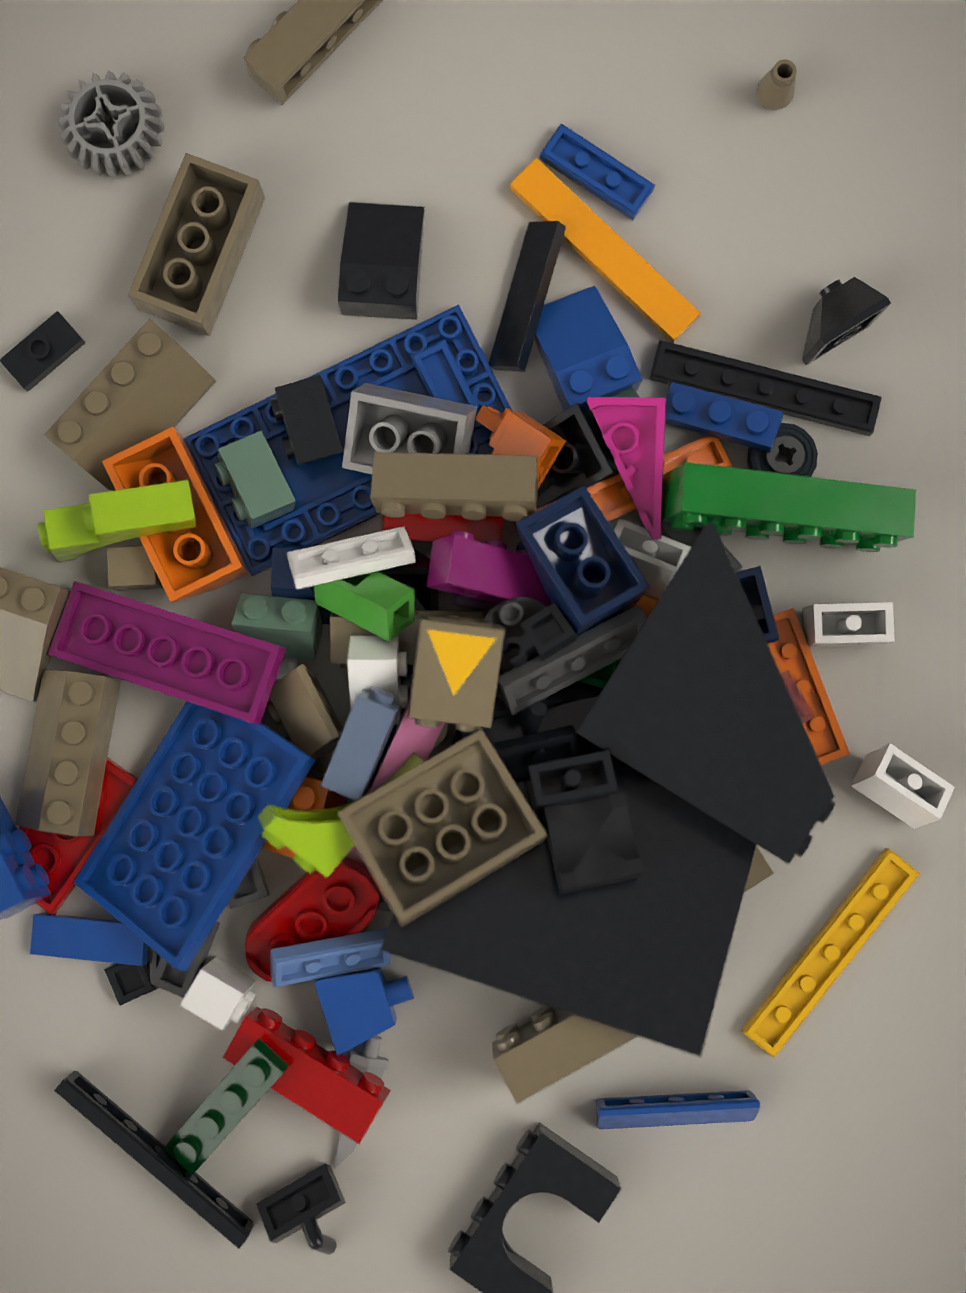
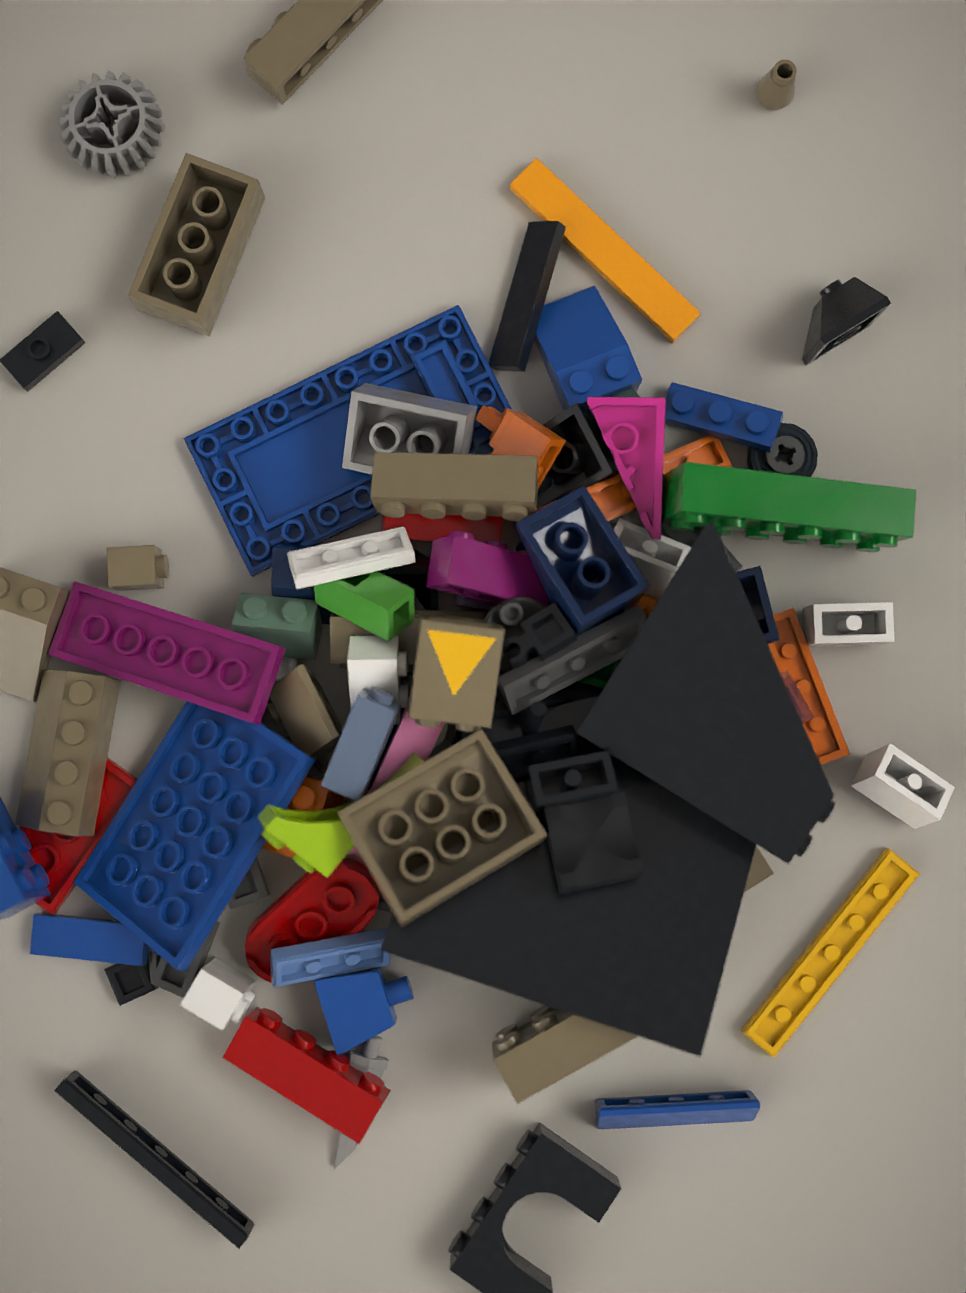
lime arch [38,480,196,562] -> none
dark tan slope [44,319,216,491] -> none
orange slope [102,426,249,603] -> none
plate [163,1038,289,1175] -> none
sand green brick [214,431,296,529] -> none
black plate [256,1163,346,1255] -> none
black brick [270,375,344,467] -> none
black slope [338,202,425,320] -> none
blue tile [540,123,655,220] -> none
black tile [649,340,882,436] -> none

